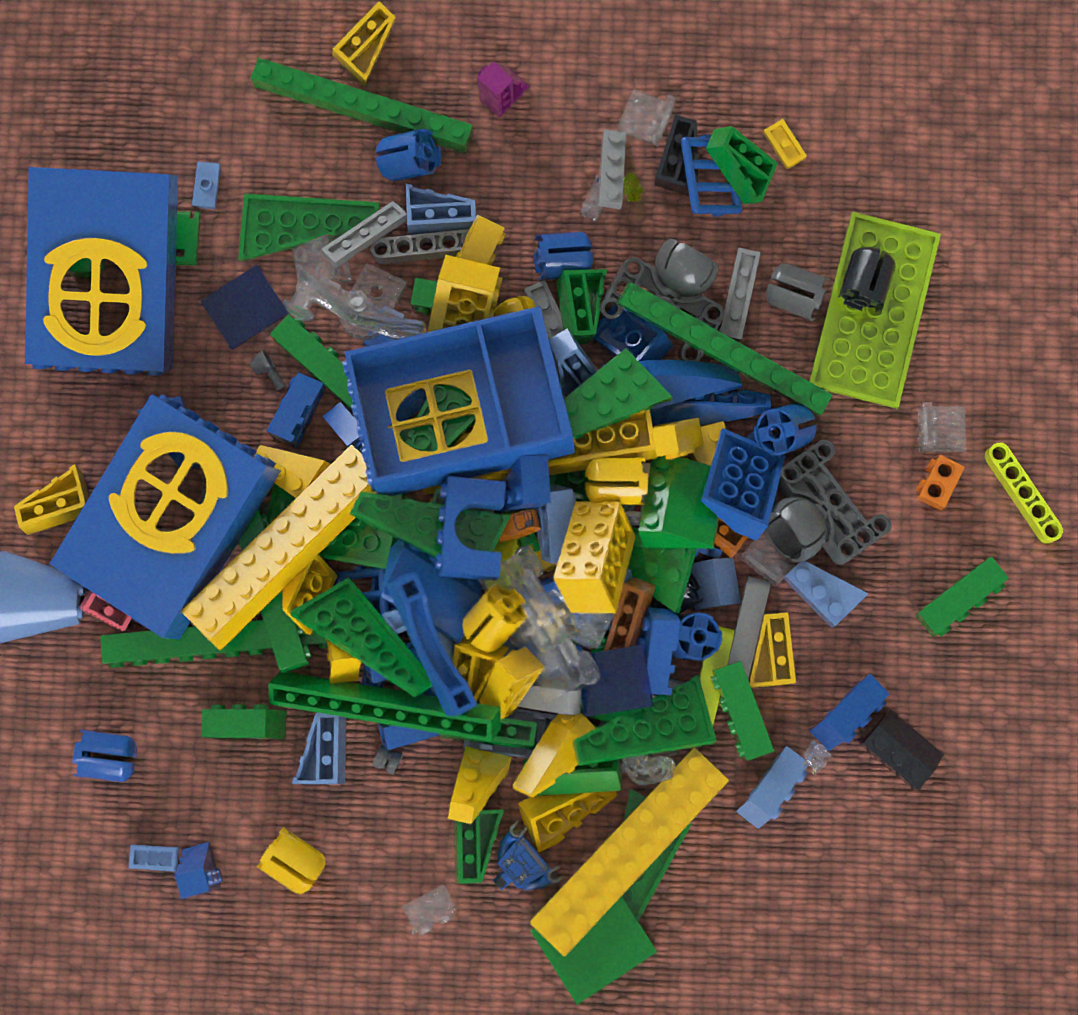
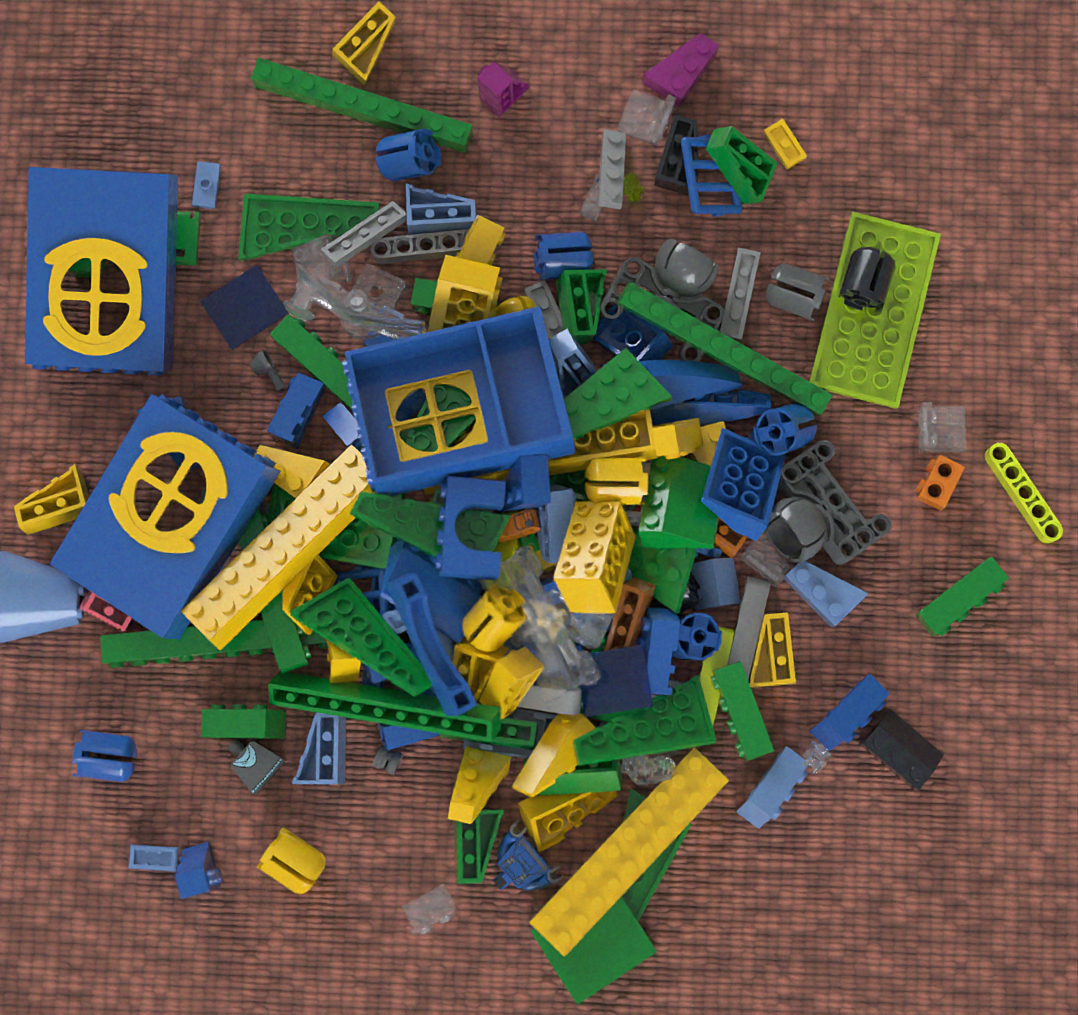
none -> dark grey torso [228,739,287,795]
none -> magenta wedge [643,33,719,108]

